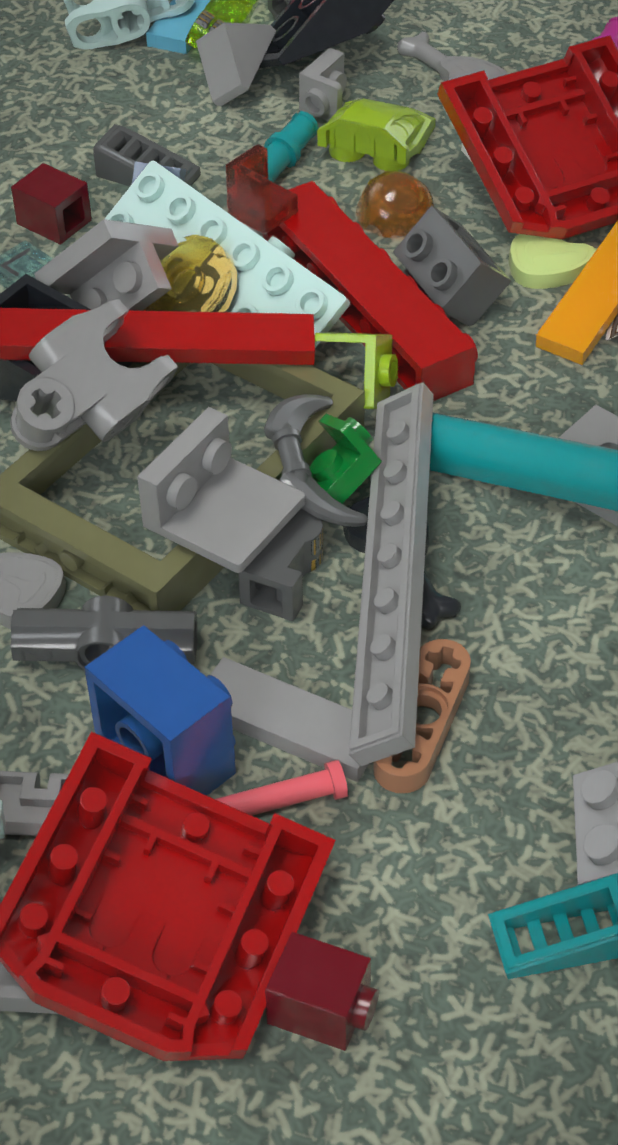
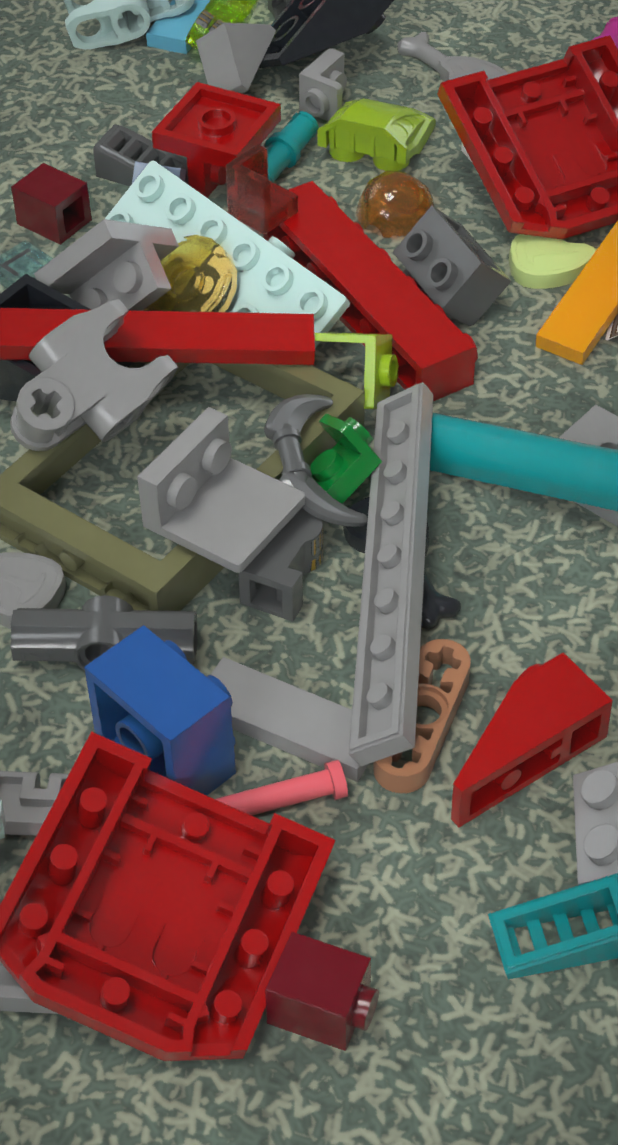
none -> red bracket [152,82,281,198]
none -> red slope [451,652,613,828]

